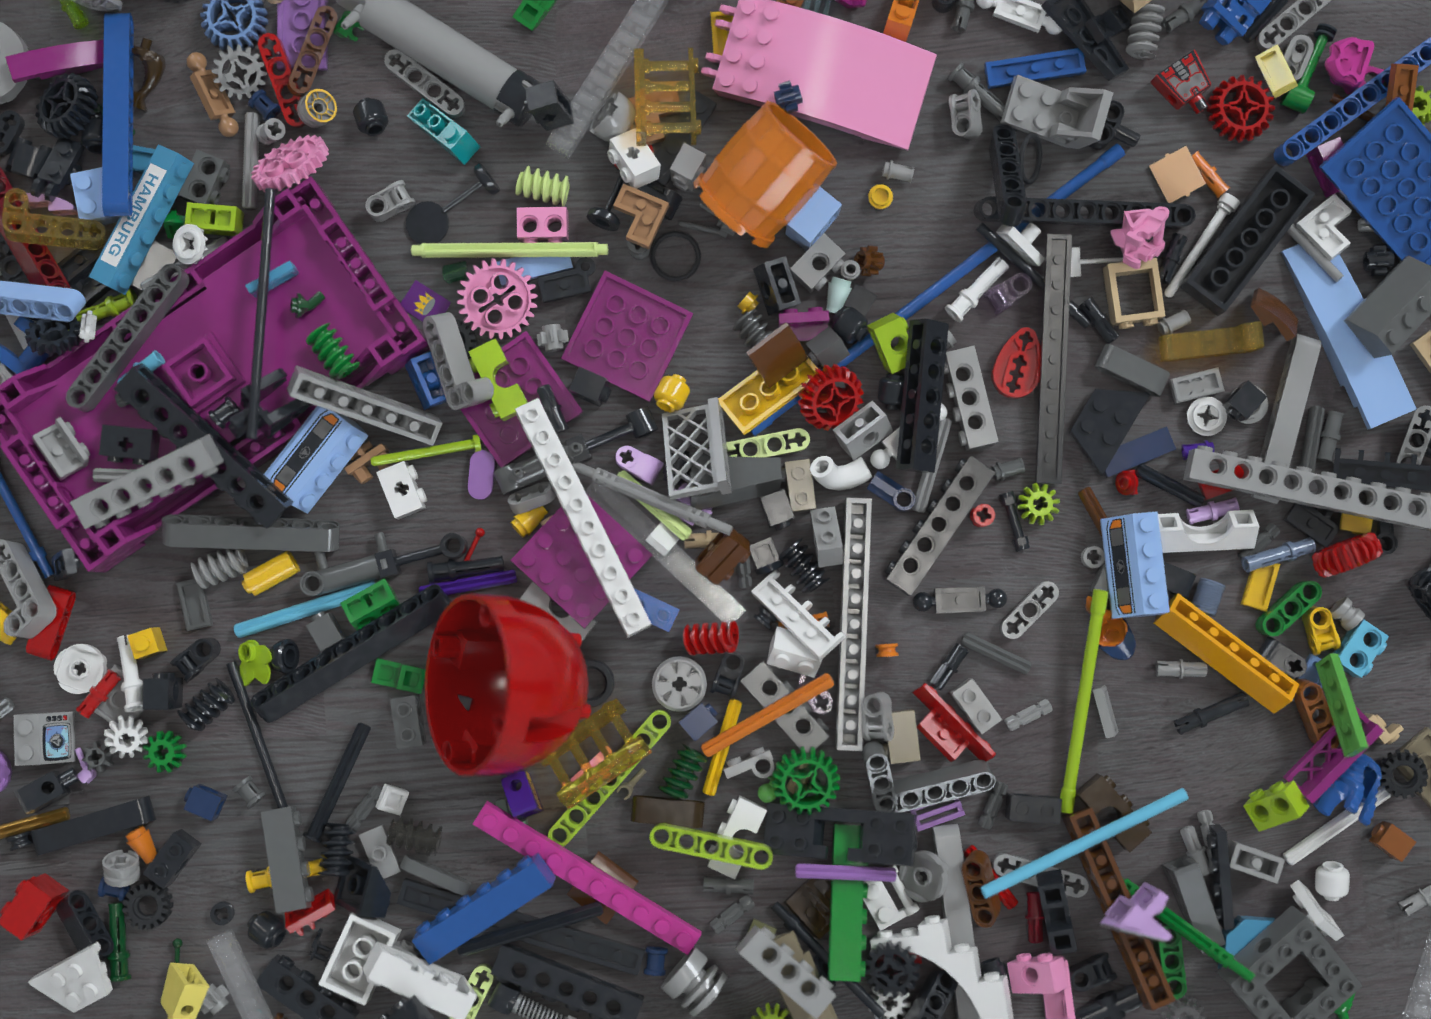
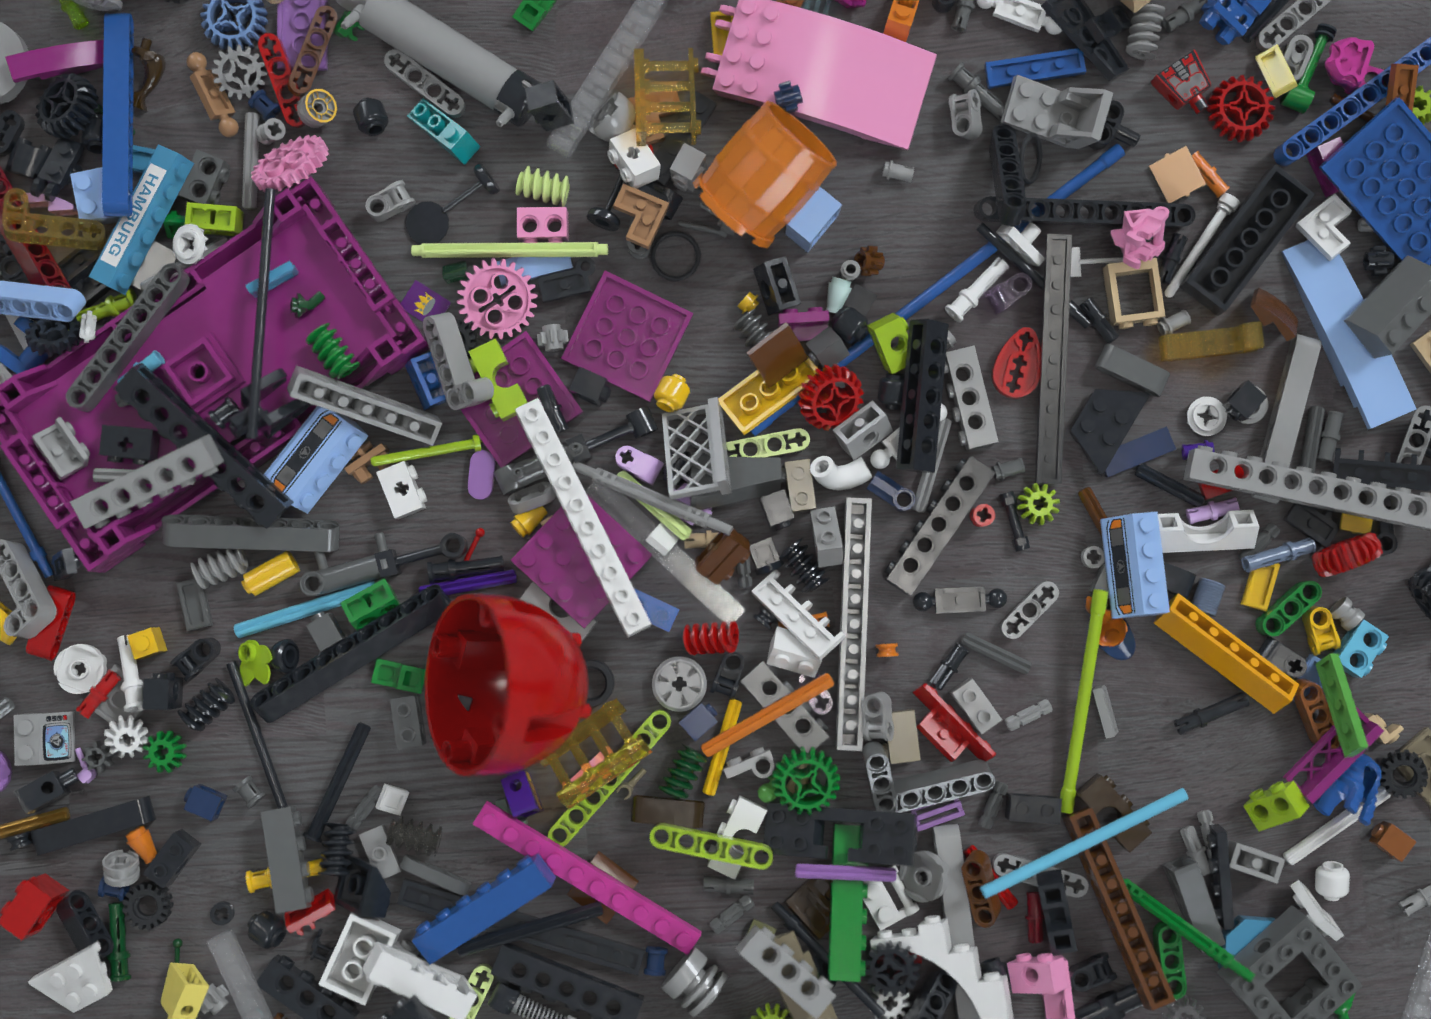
light grey brick [790,233,846,293] -> none
yellow plate [868,184,893,209] -> none
lavender piece [1100,882,1173,942] -> none
red plate [1115,470,1138,495] -> none
light grey axle [1156,659,1208,679] -> none
light grey plate [1168,367,1225,404] -> none
light grey bar [1287,224,1344,282] -> none

